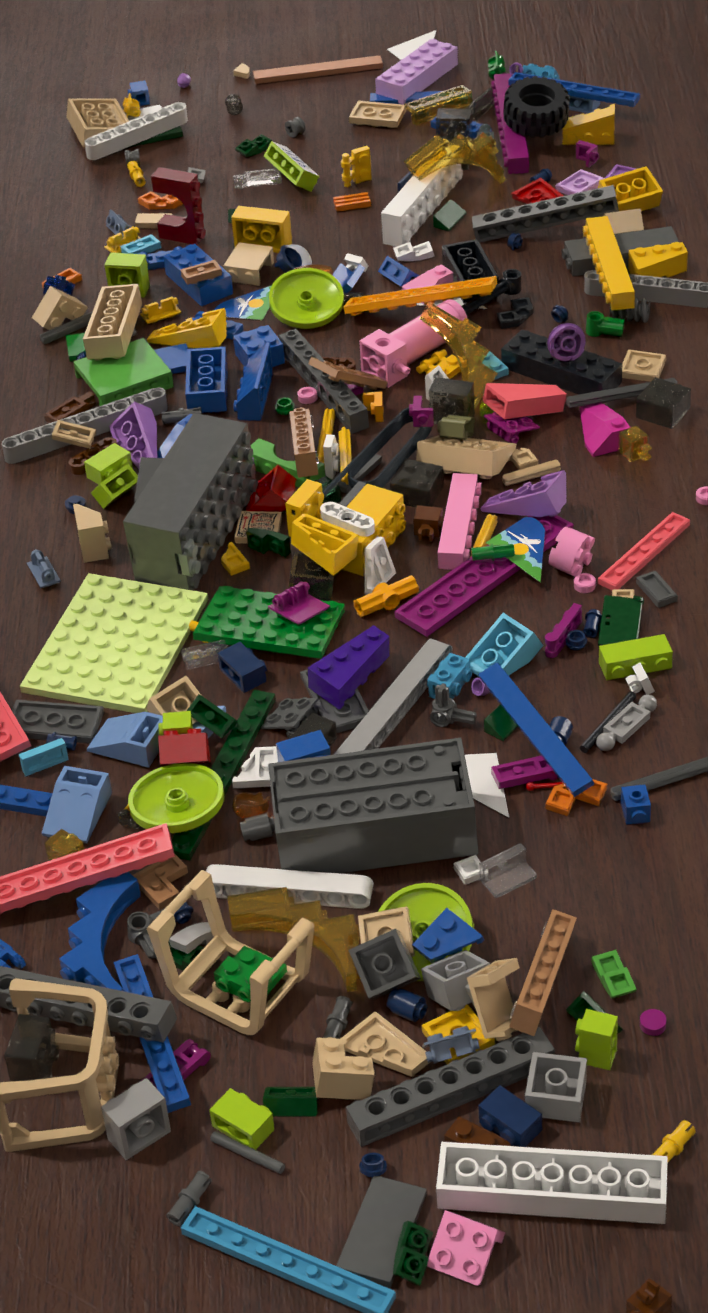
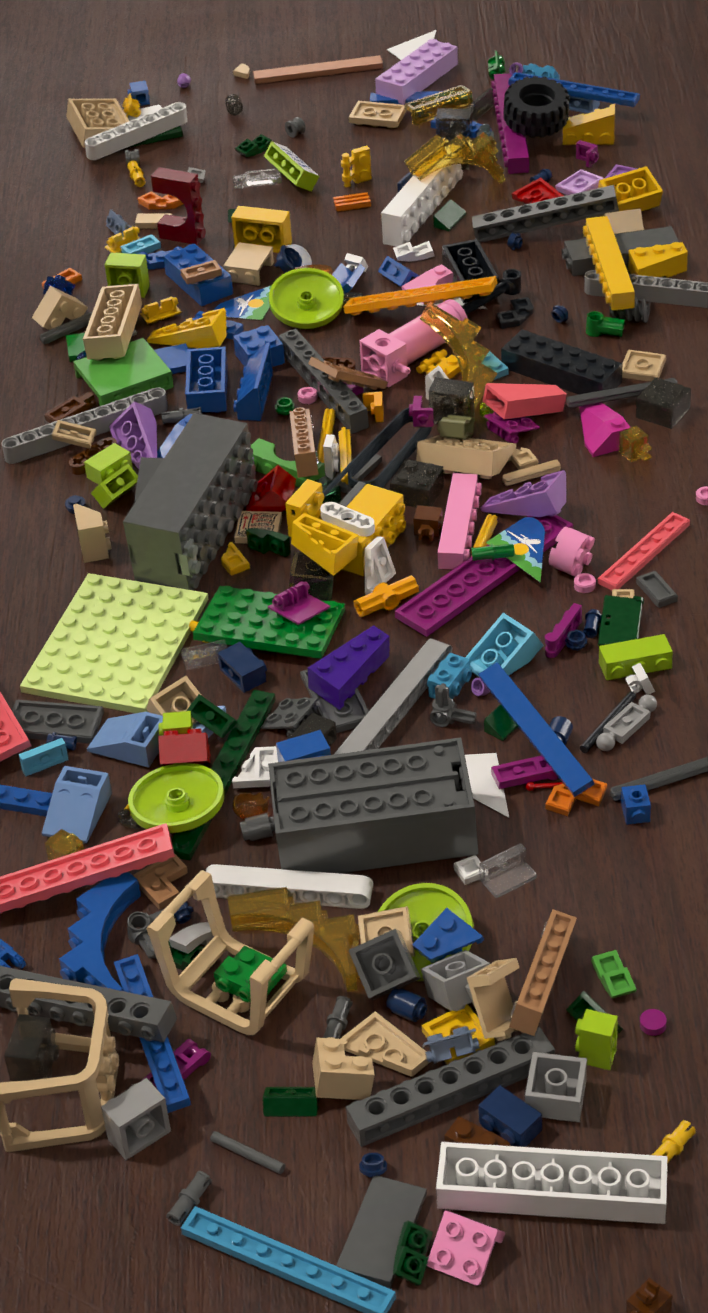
sand blue hinge [27,550,61,588] -> none
lime brick [209,1088,275,1150] -> none
medium lavender cone [547,323,586,361] -> none

